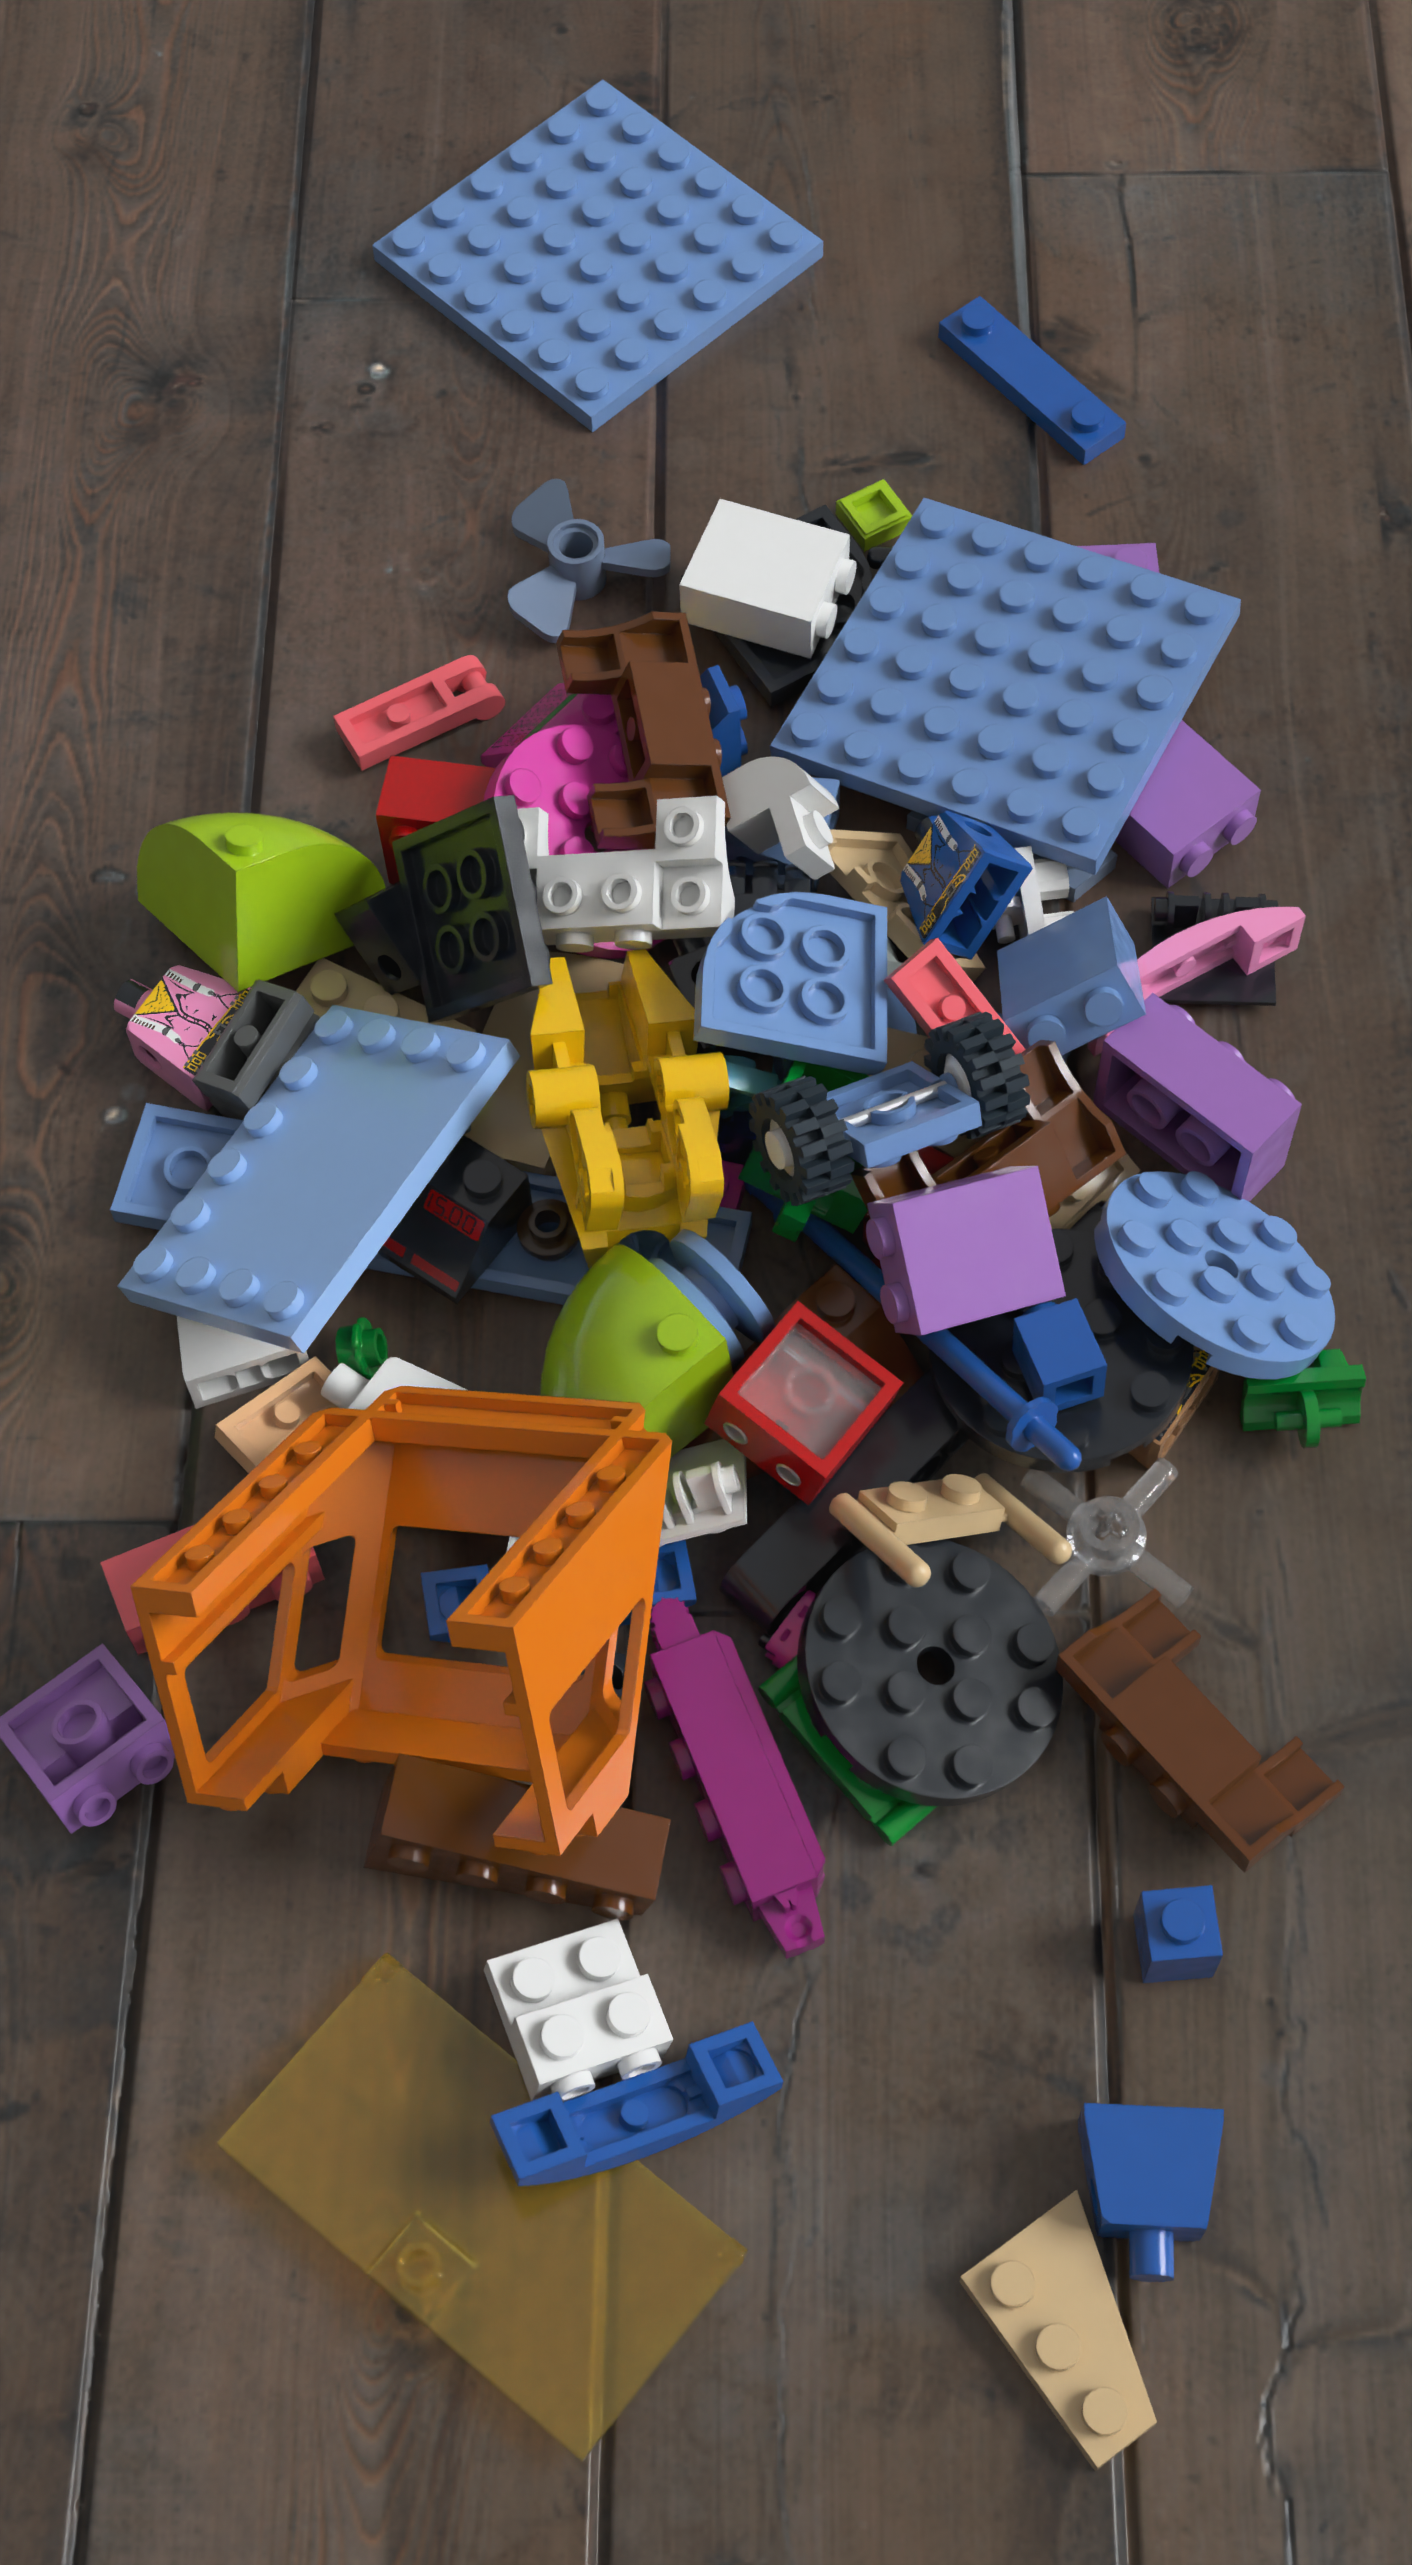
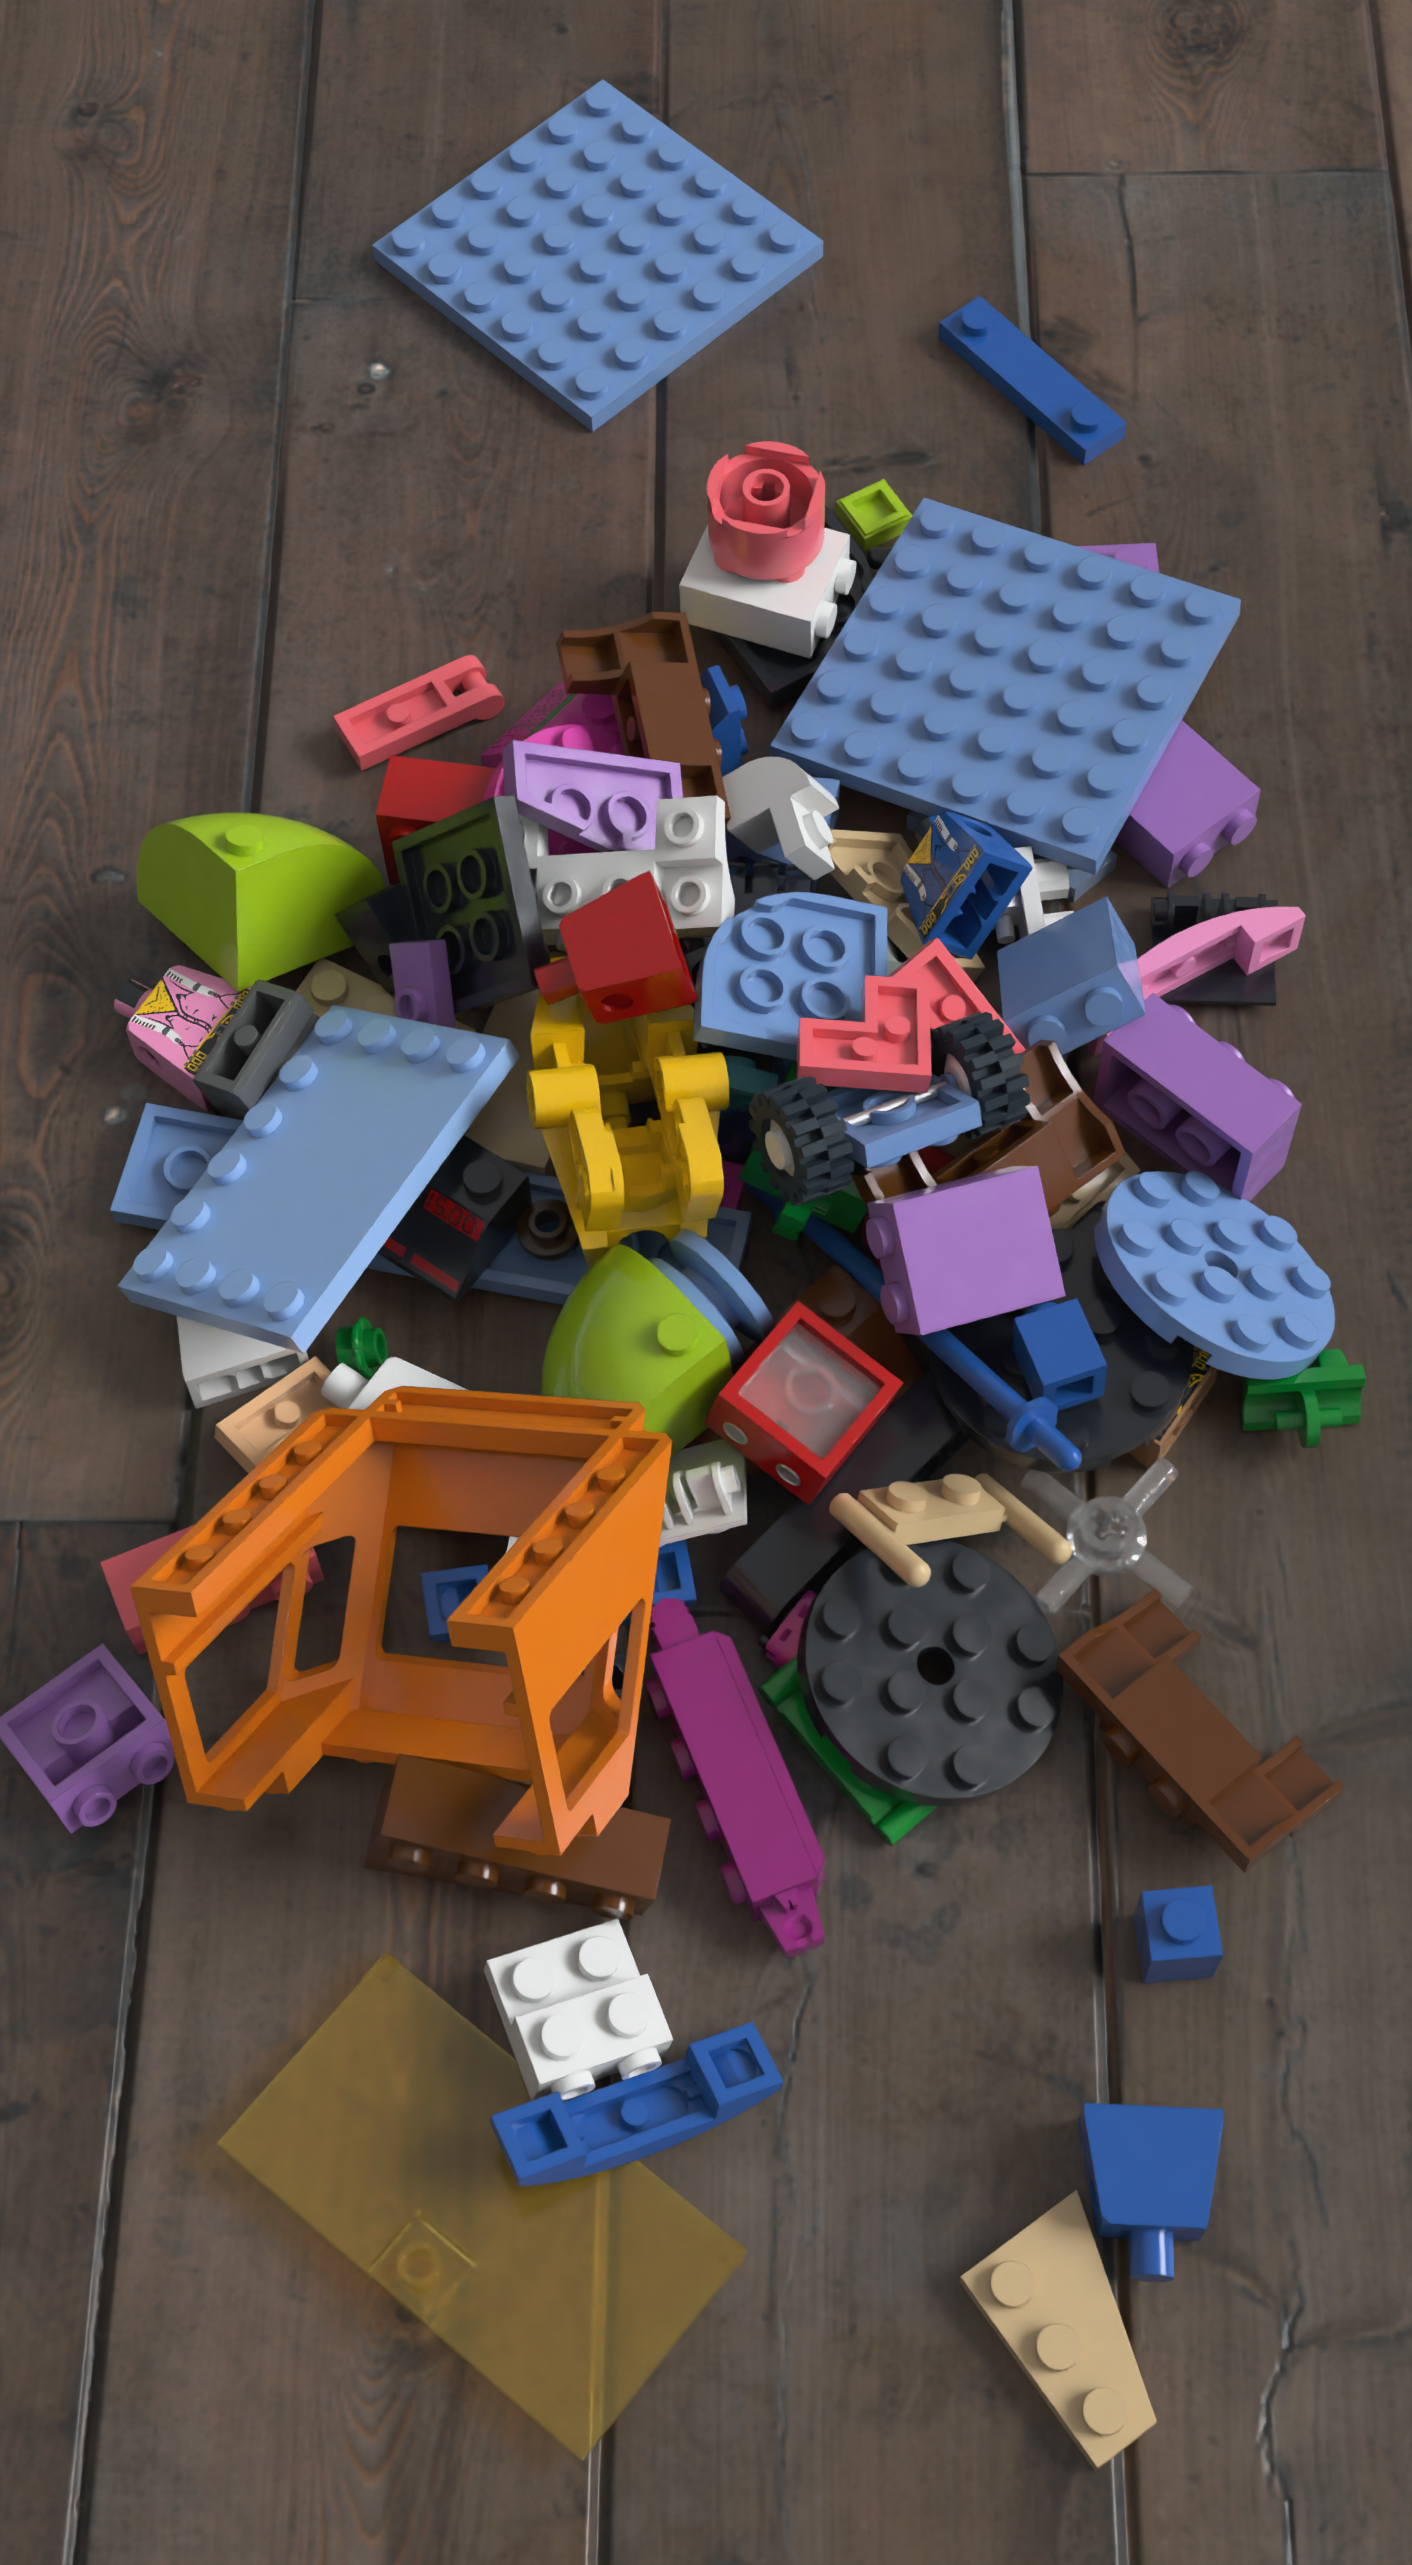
sand blue piece [508,479,671,643] -> none
none -> medium lavender plate [389,940,456,1029]
none -> wing [502,740,683,852]
none -> red torso [534,870,699,1024]
none -> coral brick [707,441,825,583]
none -> coral plate [797,975,932,1093]

